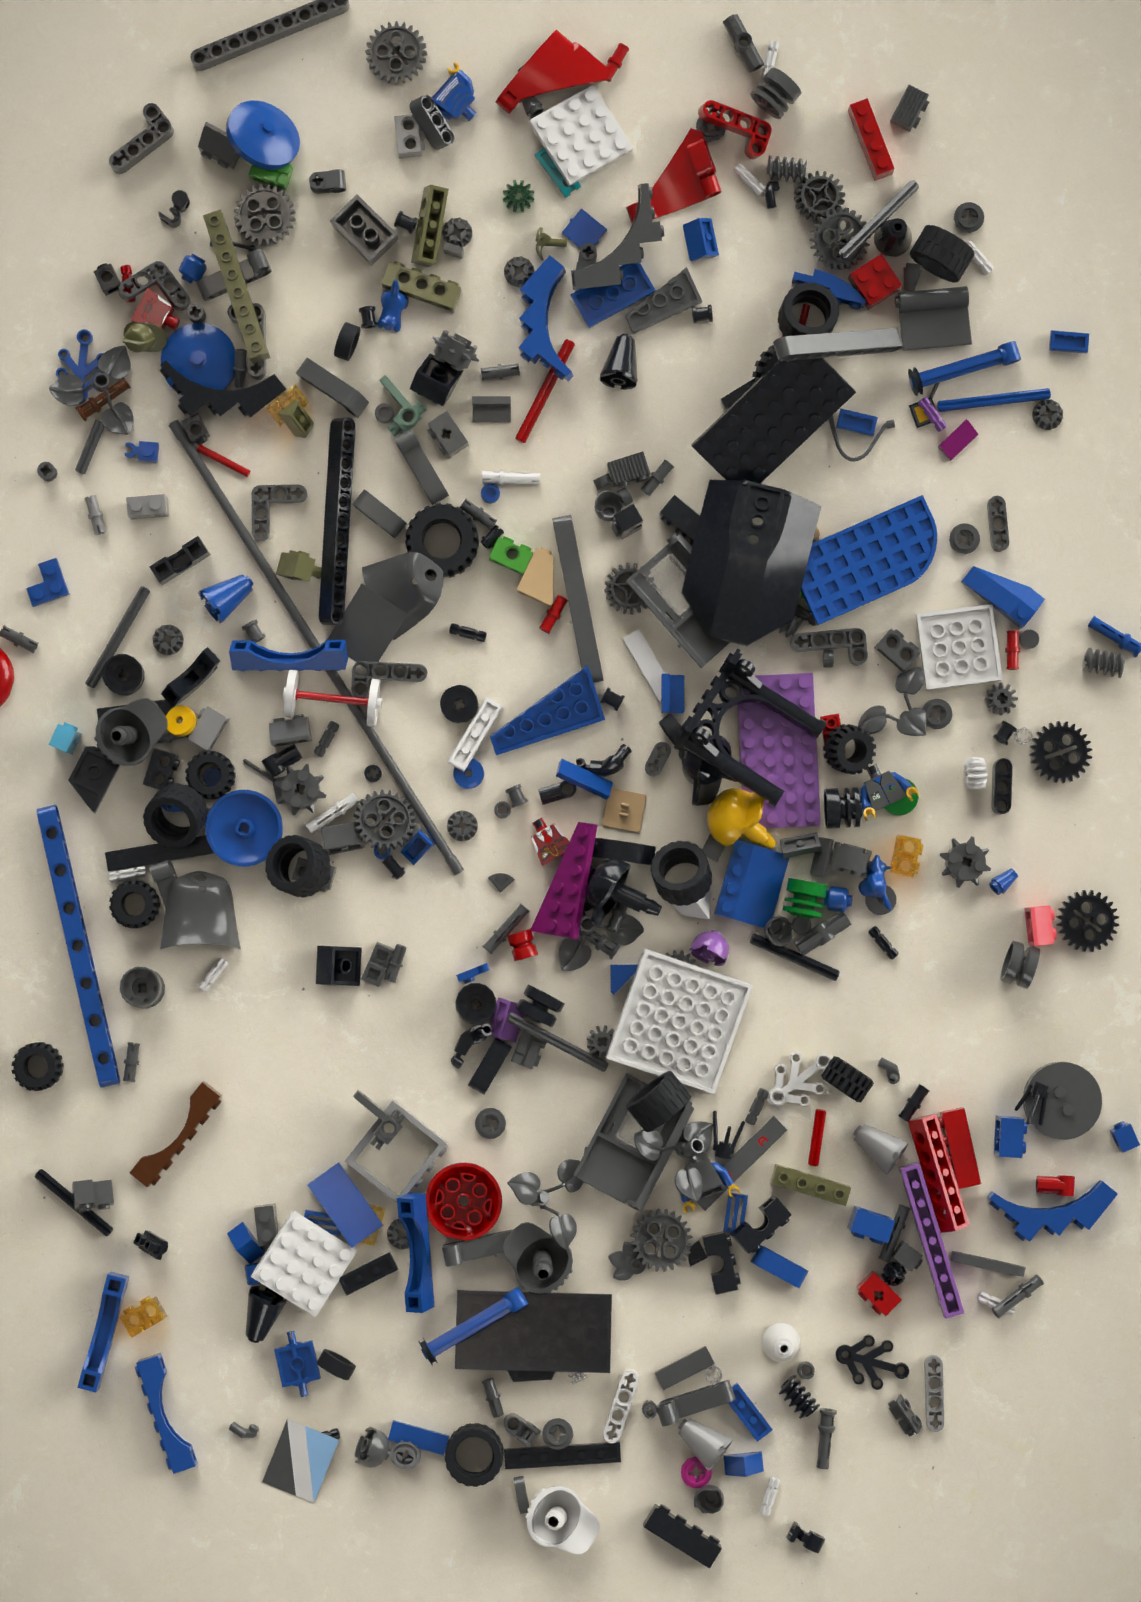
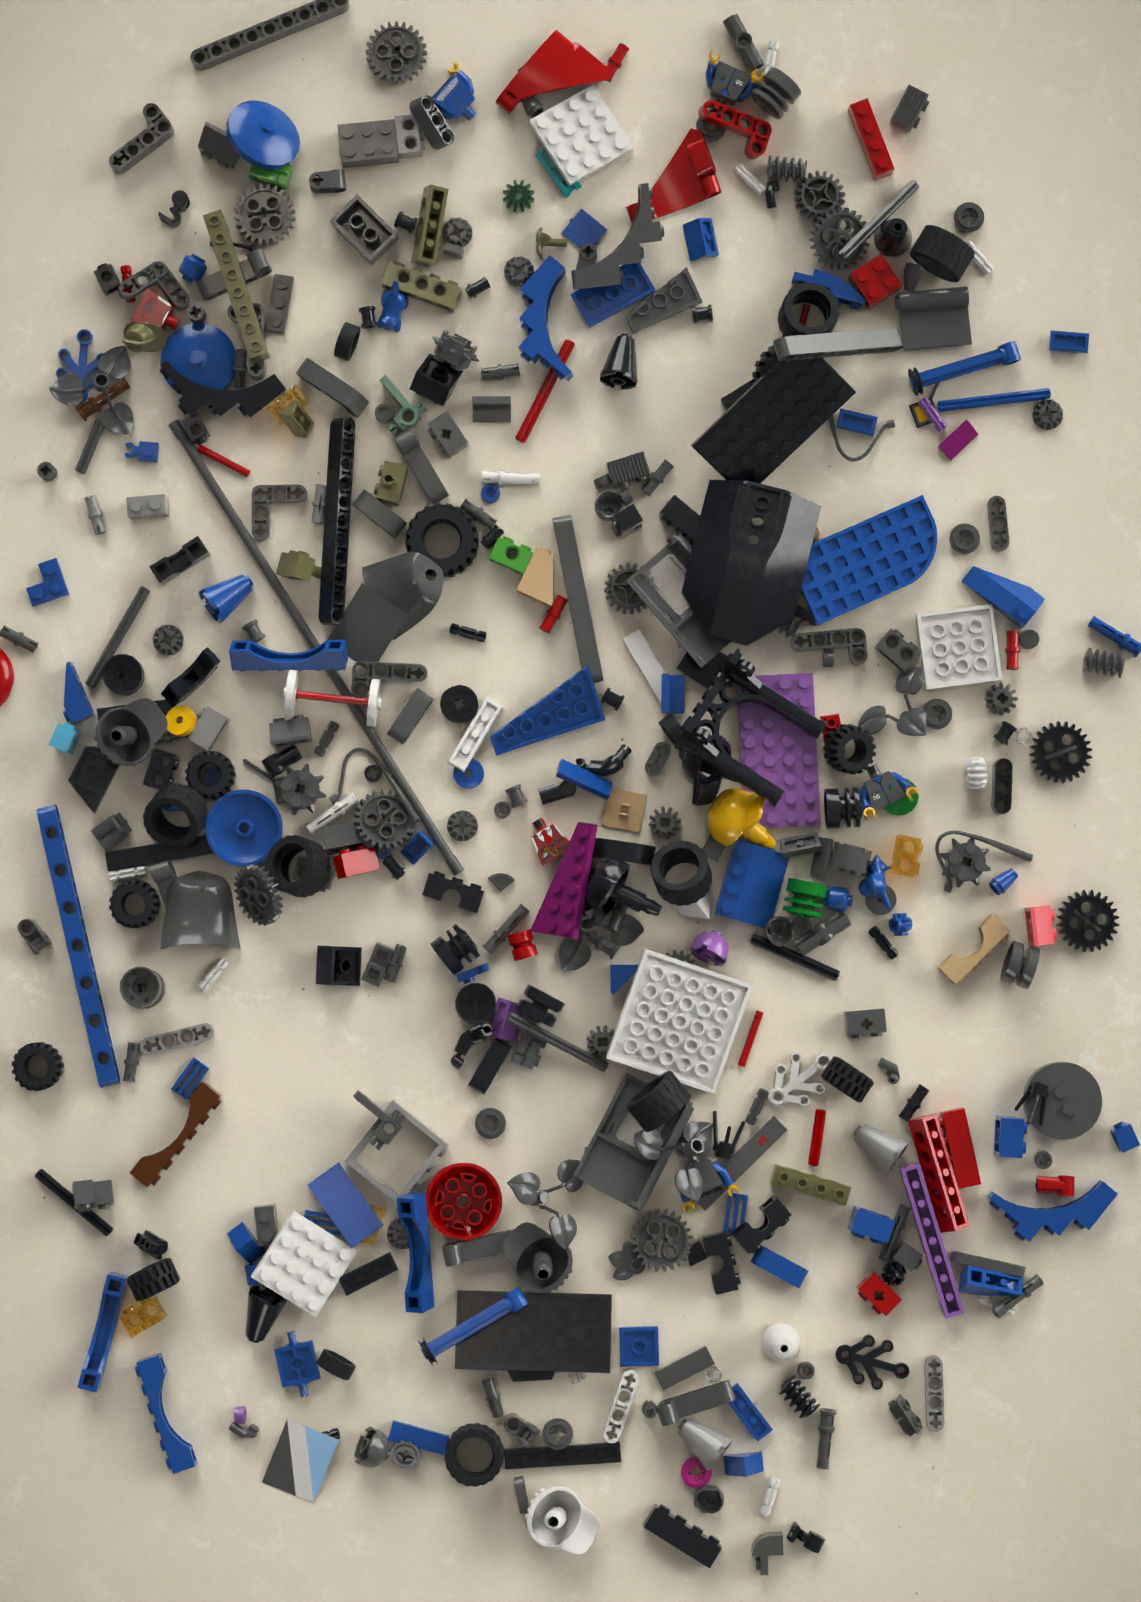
none -> dark grey piece [18,918,52,955]
none -> blue slope [63,662,96,725]
none -> dark grey piece [91,813,132,852]
none -> black tyre [126,1258,180,1301]
none -> light grey beam [140,1023,214,1055]
none -> blue tile [171,1058,210,1100]
none -> dark grey gear [234,864,283,926]
none -> medium lavender axle [234,1407,247,1424]
none -> black plate [265,274,294,334]
none -> light grey pin [311,484,326,524]
none -> dark grey piece [329,748,421,824]
none -> brick [333,845,380,880]
none -> dark grey brick [337,119,399,168]
none -> olive brick [374,461,408,505]
none -> dark grey beam [387,688,433,745]
none -> black arch [422,871,485,913]
none -> black wheel [430,924,480,975]
none -> black pin [465,277,491,298]
none -> blue tile [619,1326,659,1367]
none -> dark grey gear [648,806,681,839]
none -> black plate [676,651,727,689]
none -> torso [705,50,764,105]
none -> red bar [738,1010,763,1067]
none -> dark grey brick [751,1532,783,1575]
none -> dark grey brick [844,1008,887,1039]
none -> blue gear [889,913,912,936]
none -> dark grey piece [935,831,1033,893]
none -> tan arch [937,914,1011,984]
none -> blue slope [959,1266,1023,1296]
none -> dark grey bush [1034,1150,1053,1169]

